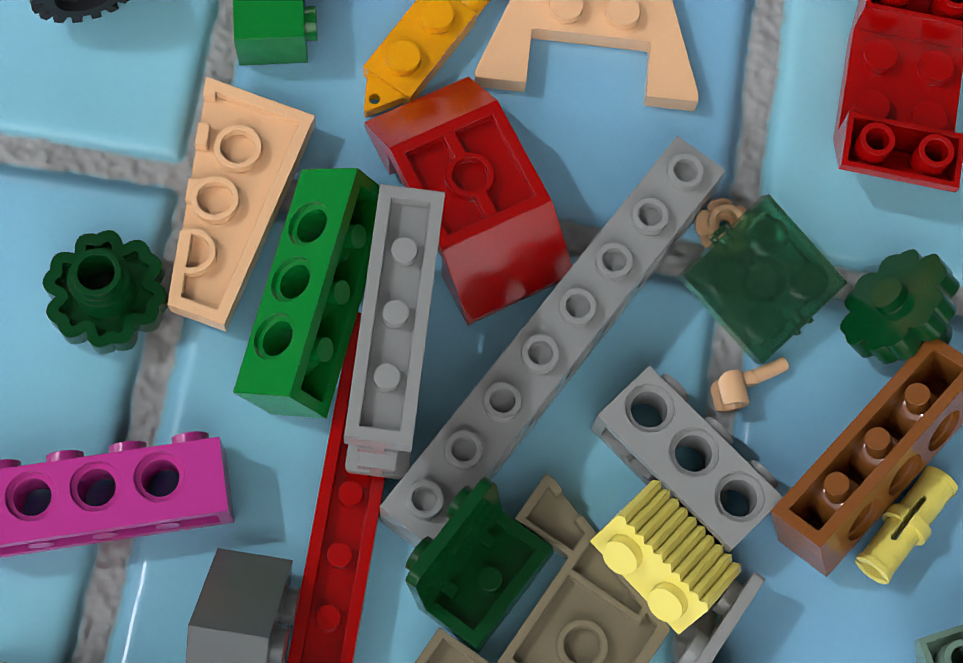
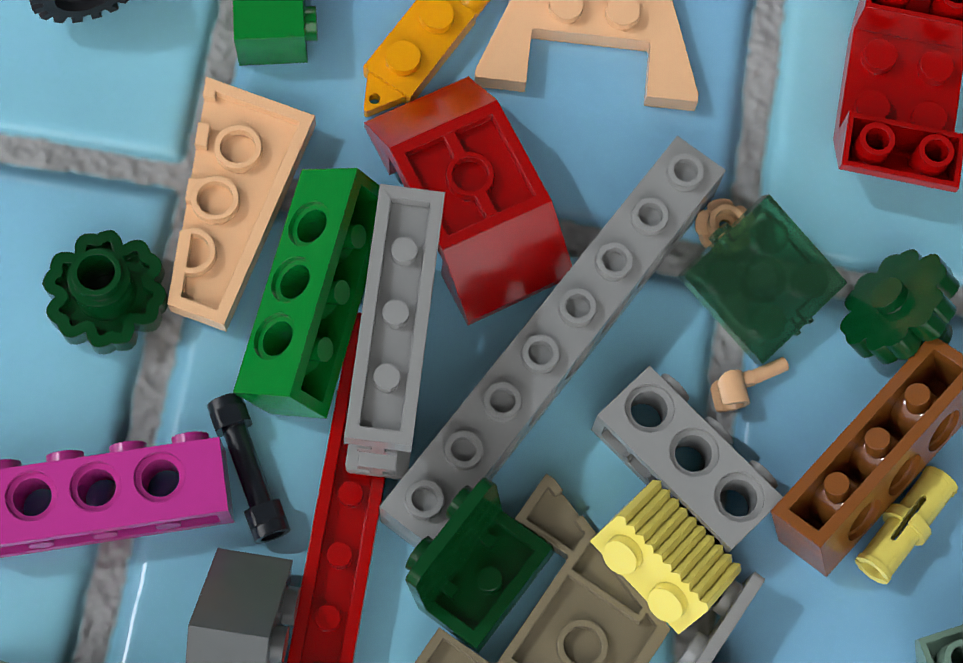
none -> black bar [207,393,290,544]

